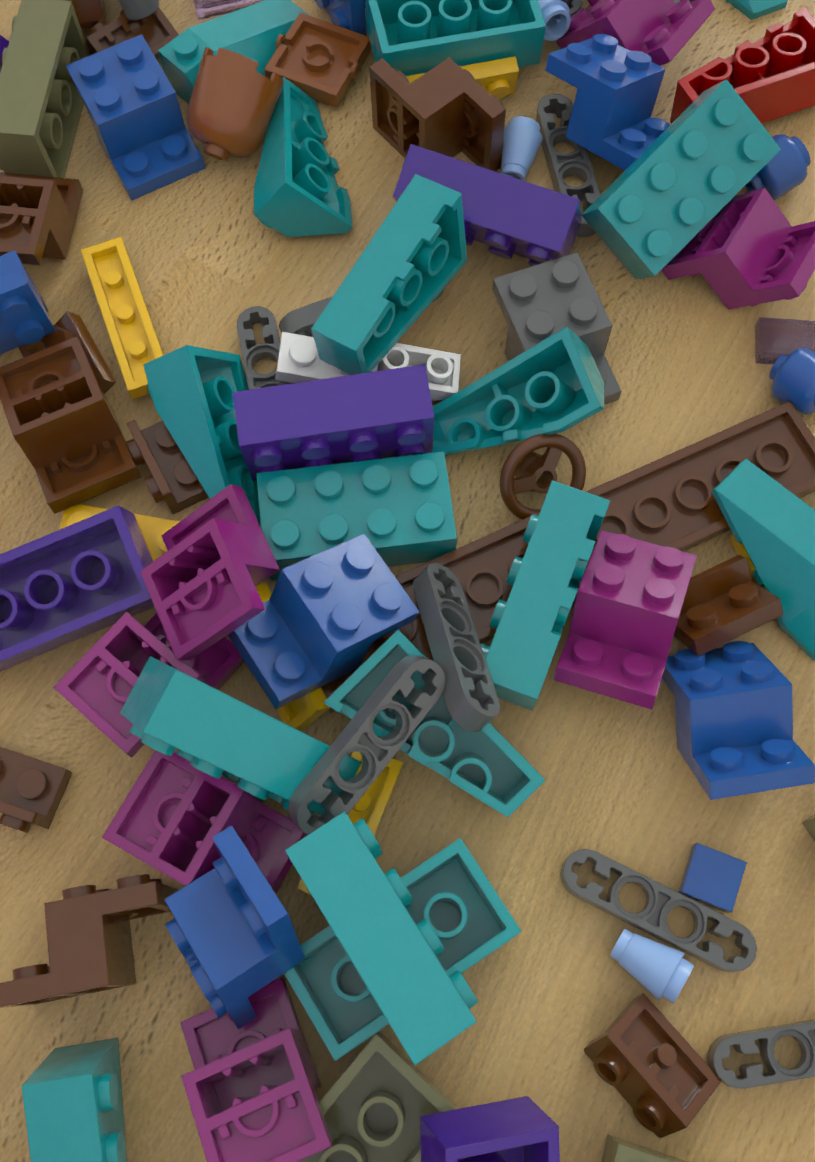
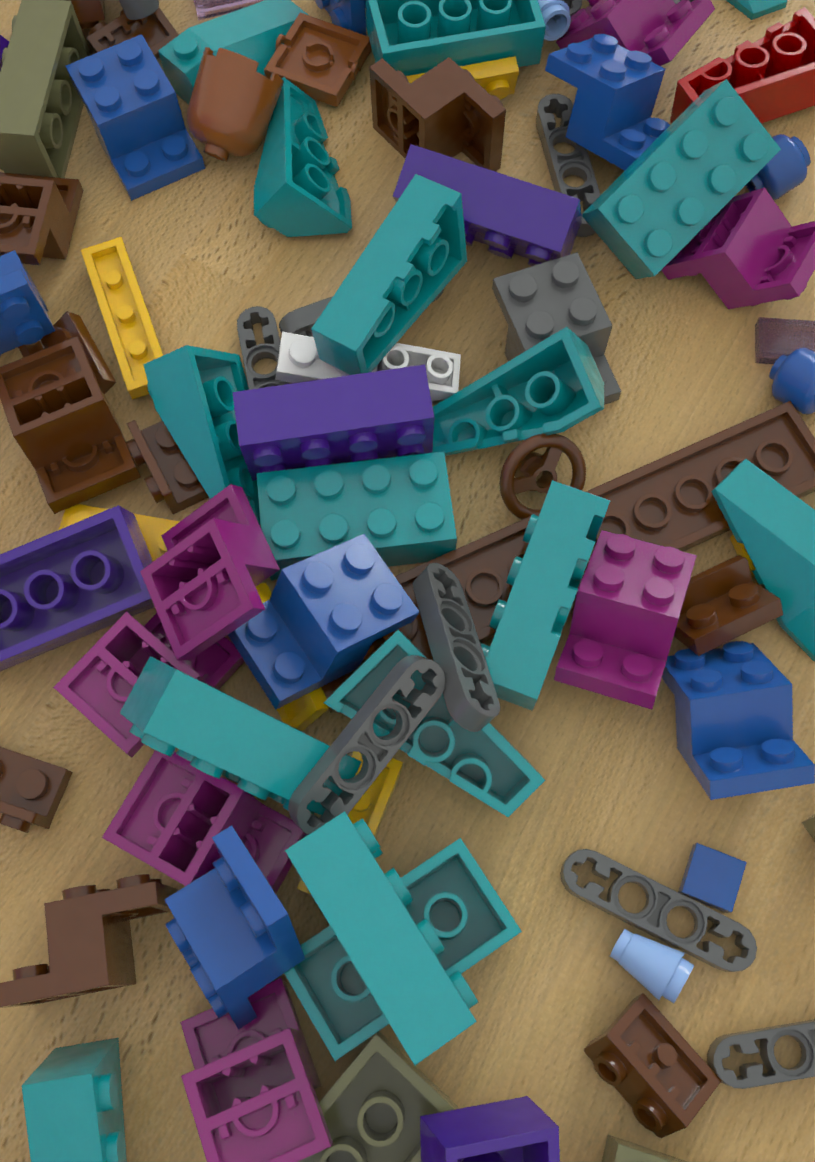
light blue cone [501,116,543,181] -> none

